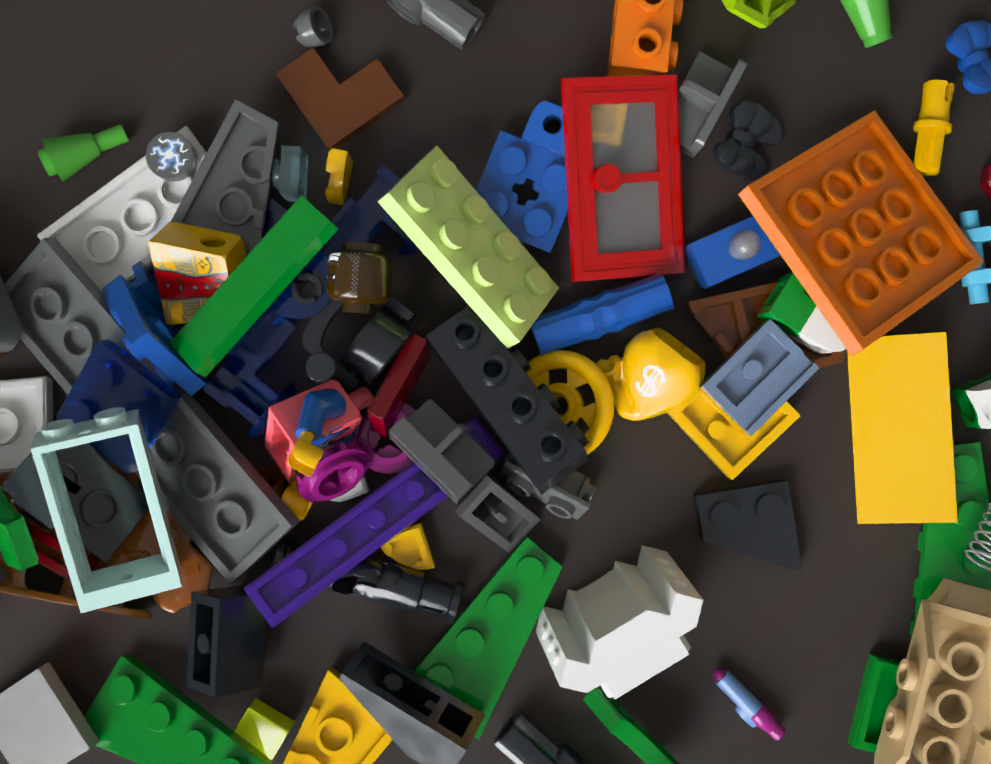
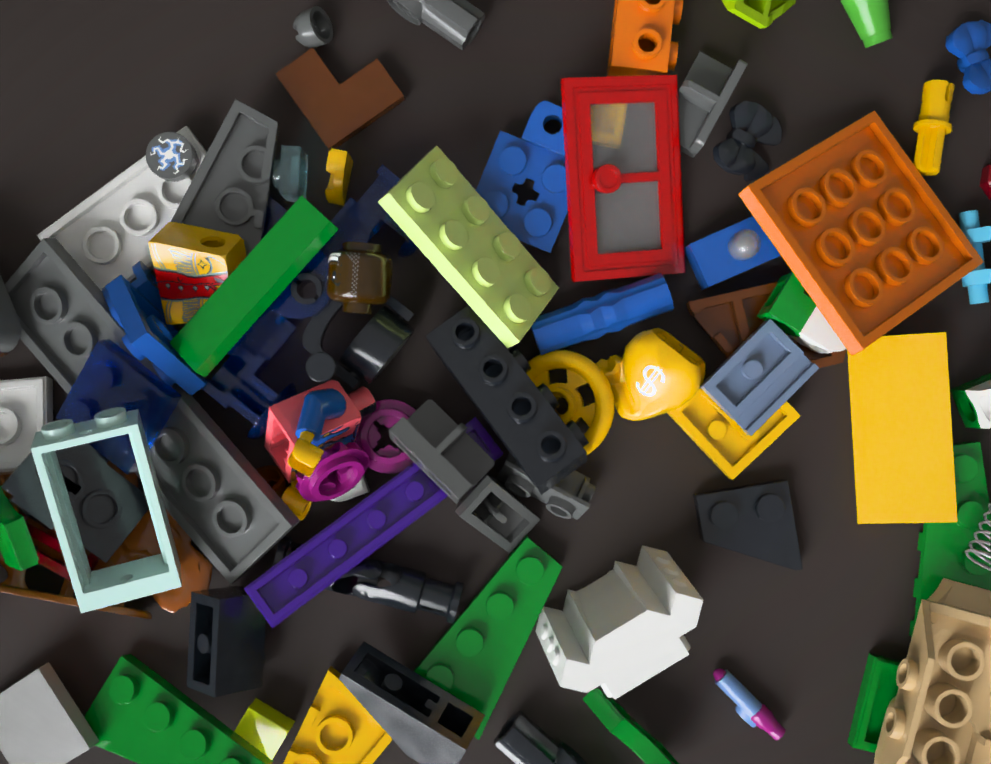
bright green cone [37,124,129,182] -> none
dark red tile [367,334,429,437] -> none
yellow tile [381,522,436,570] -> none

